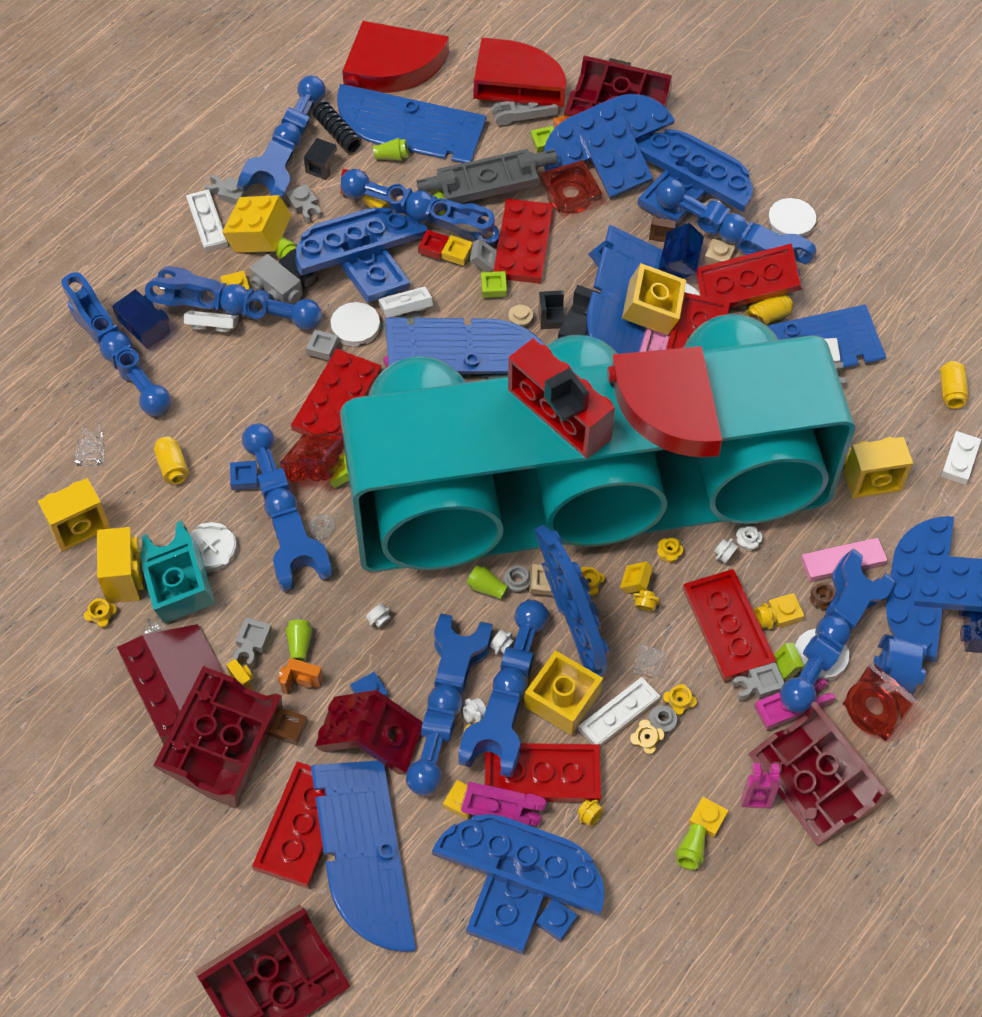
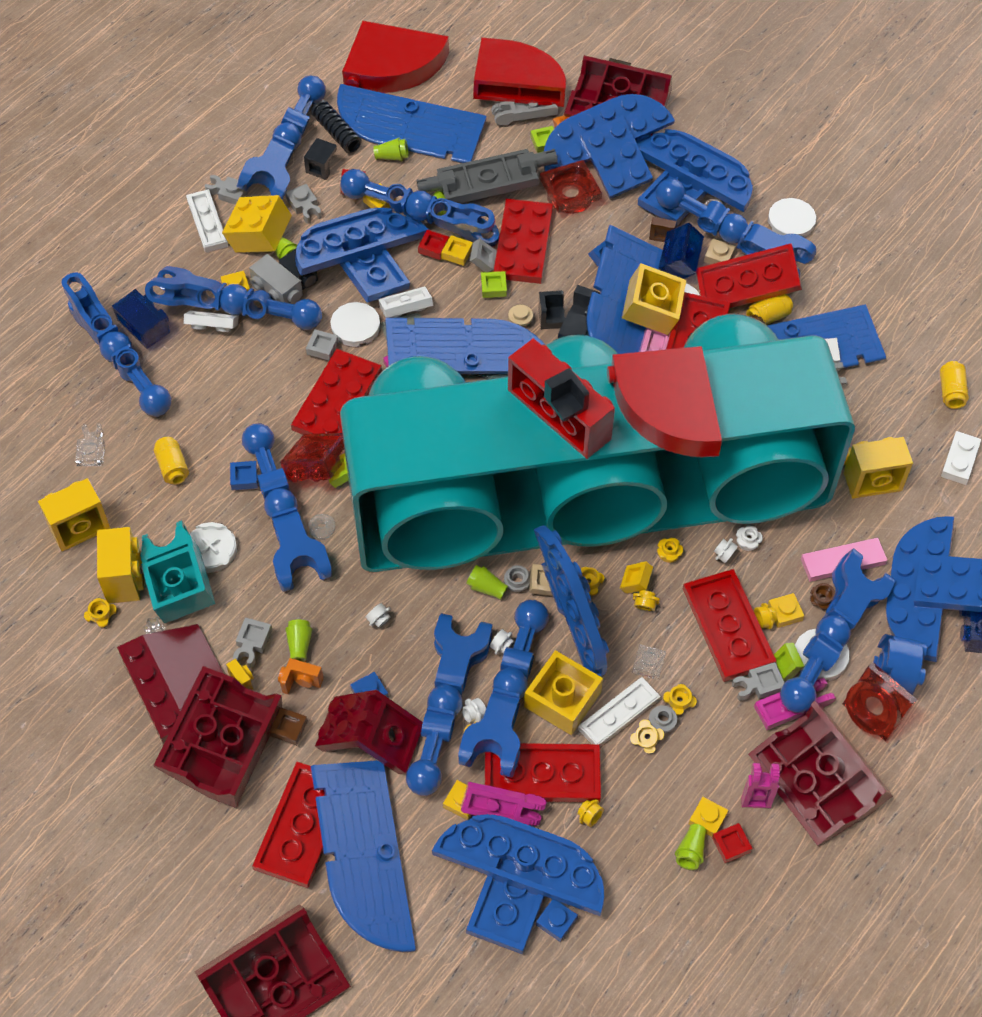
none -> red plate [712,823,753,864]

